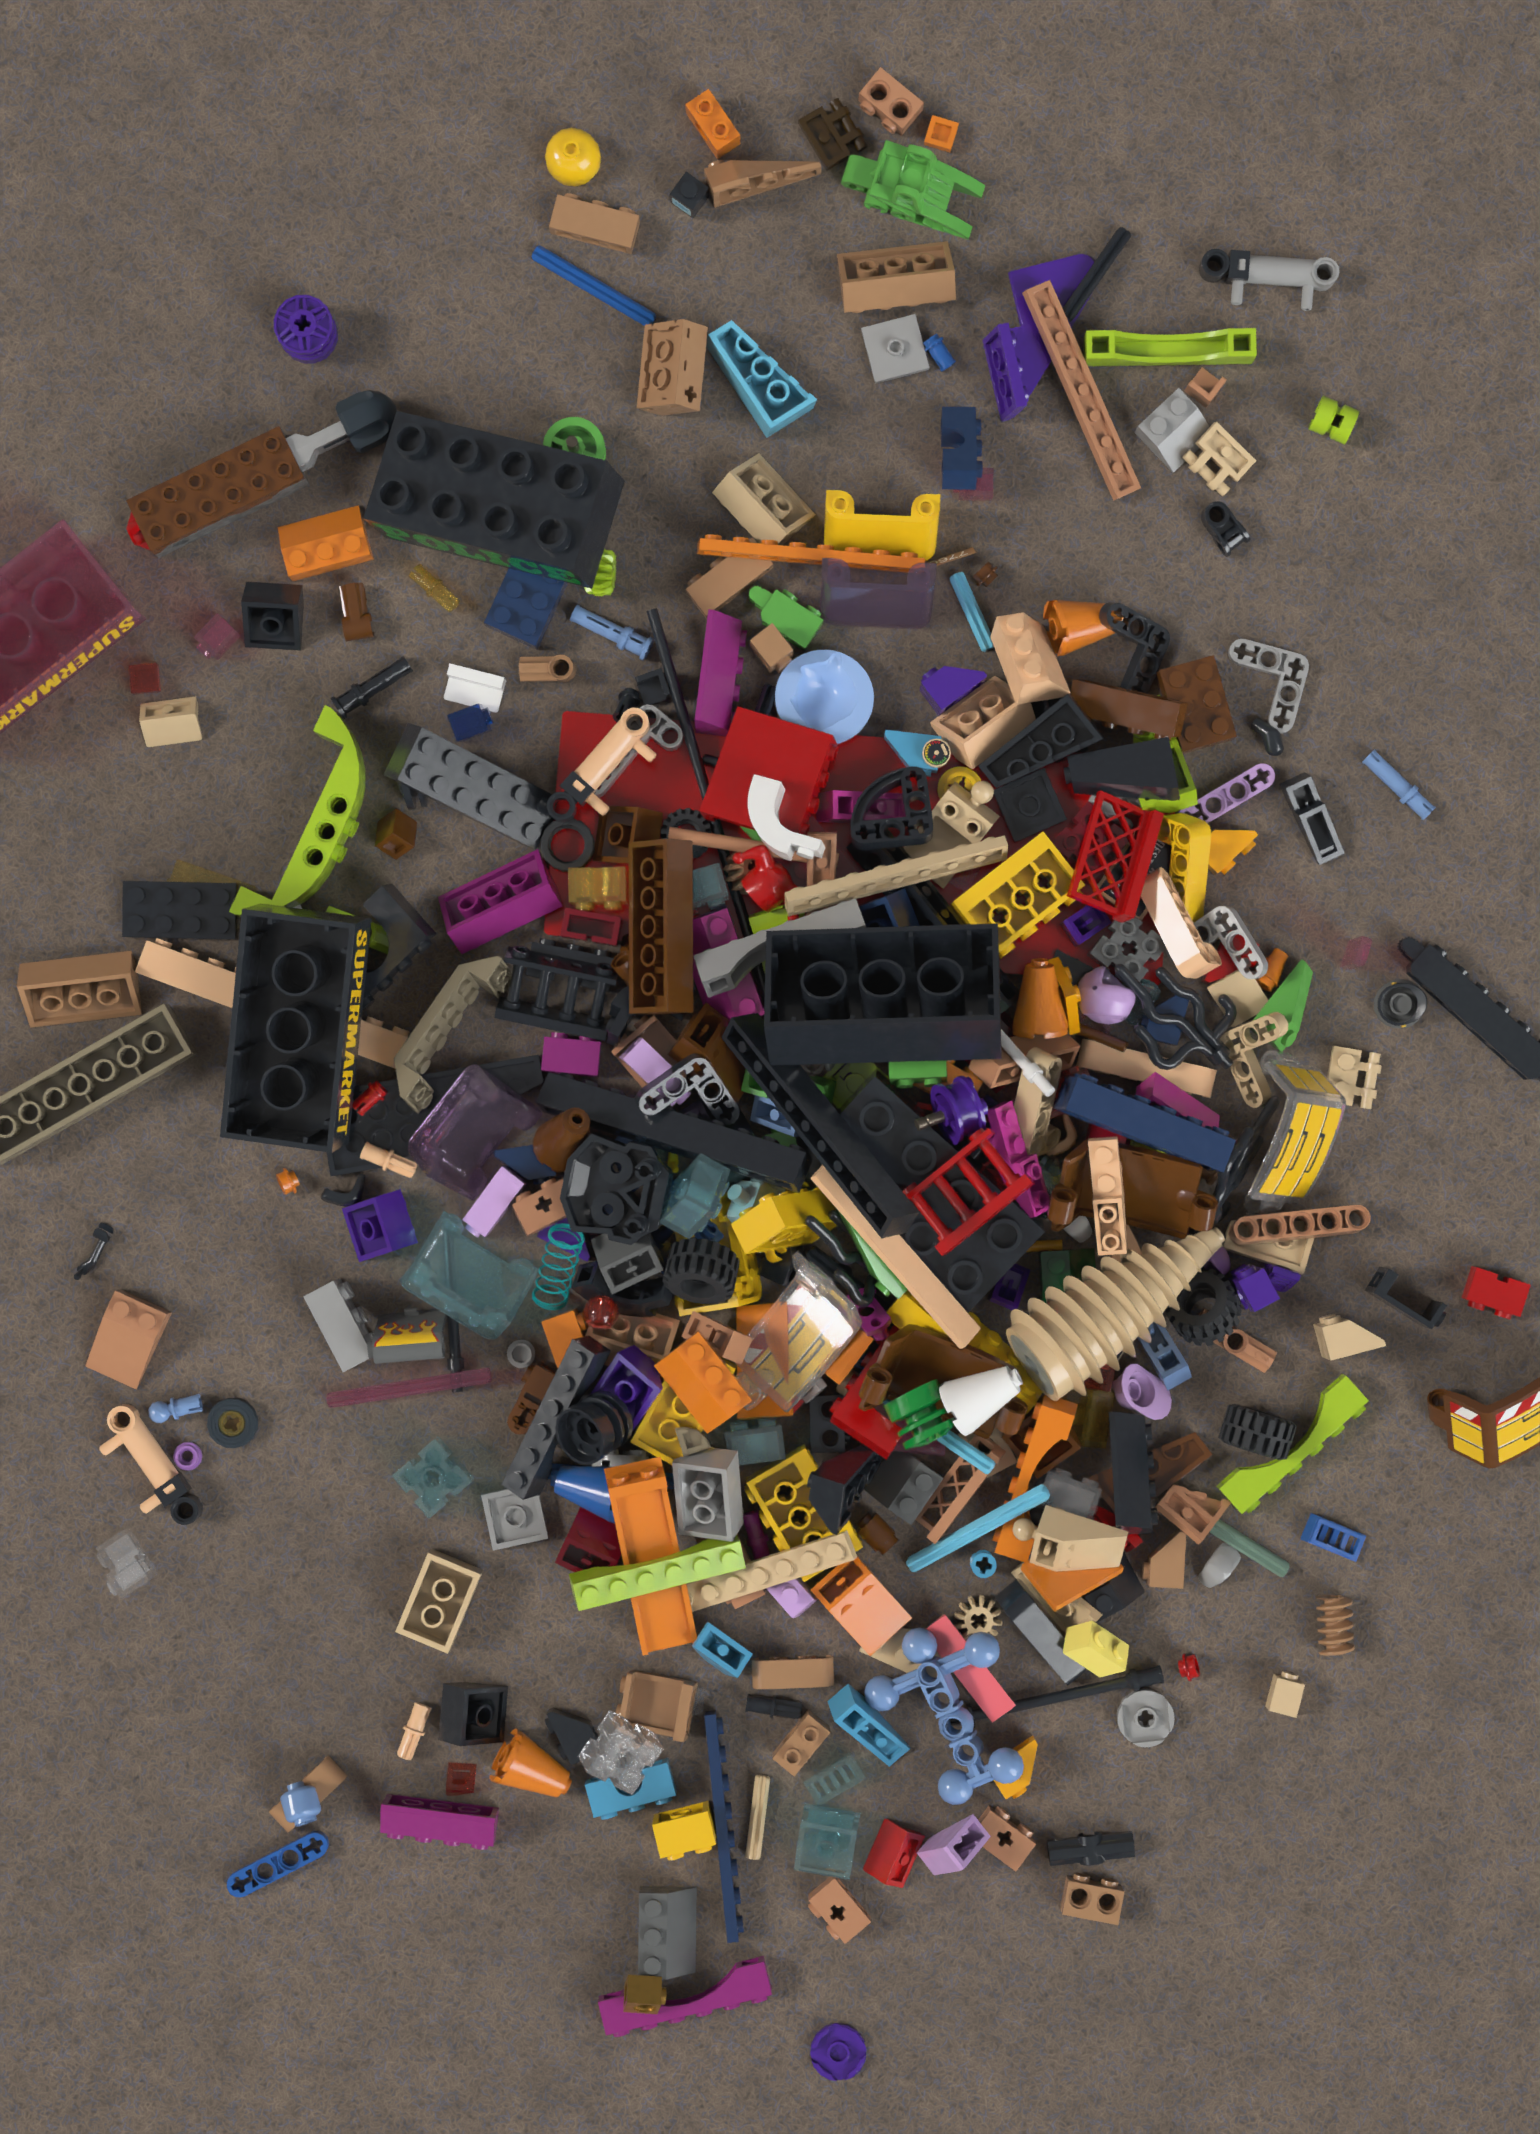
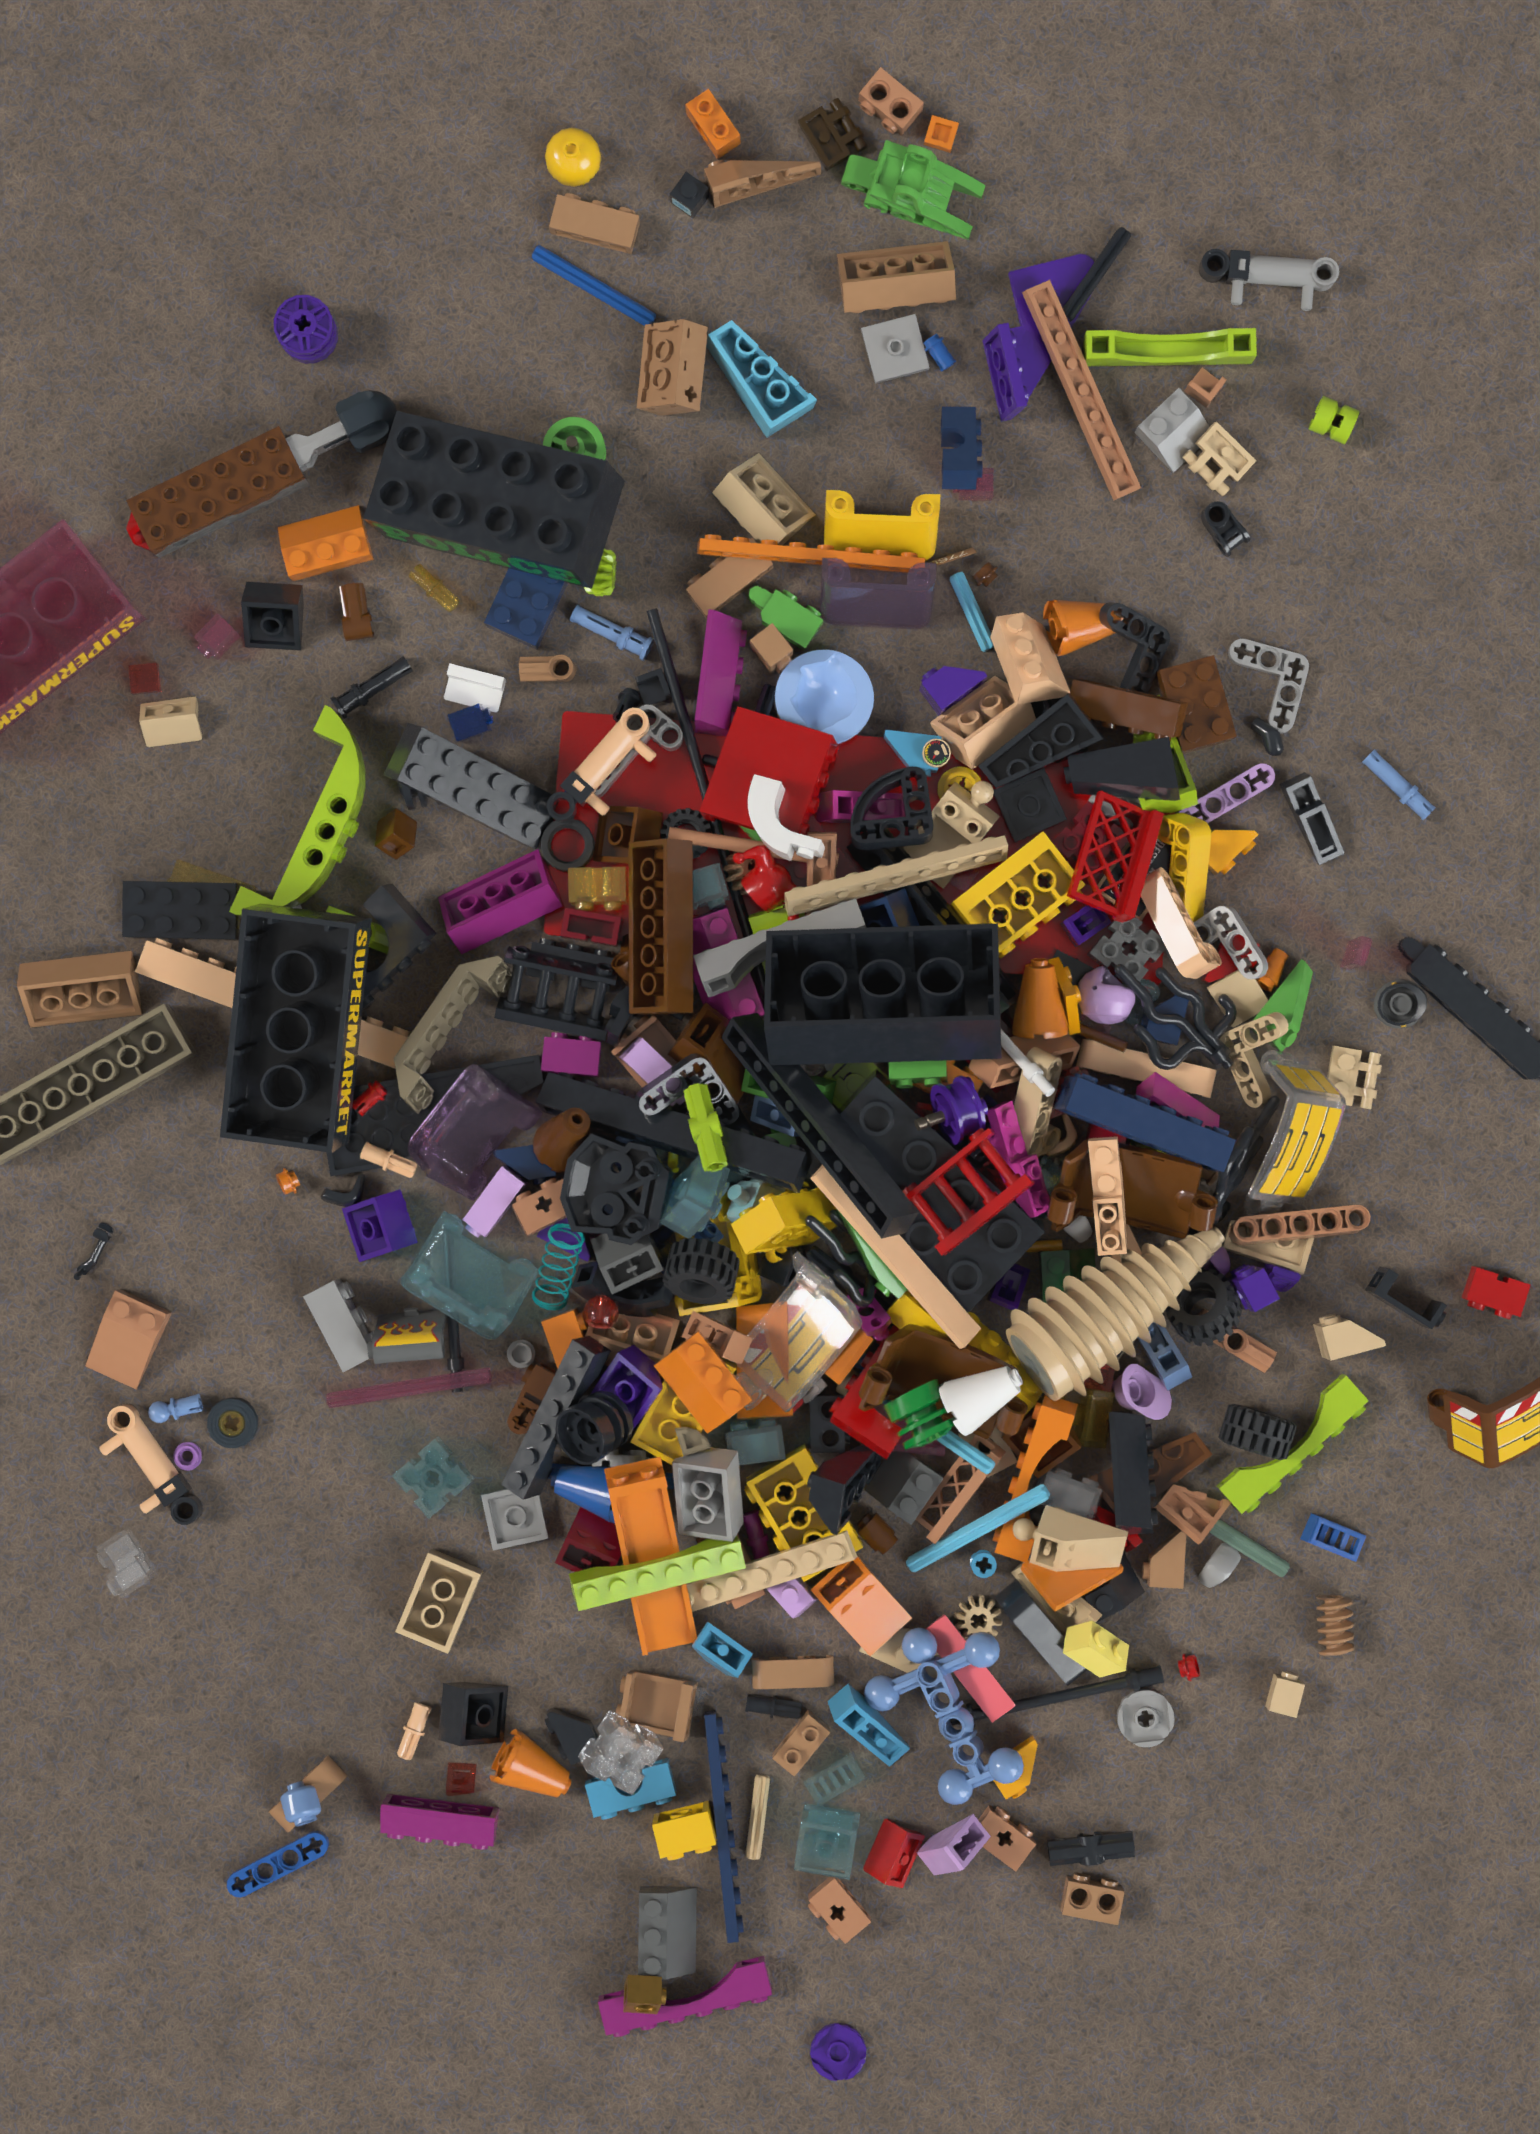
none -> lime piece [683,1083,728,1172]

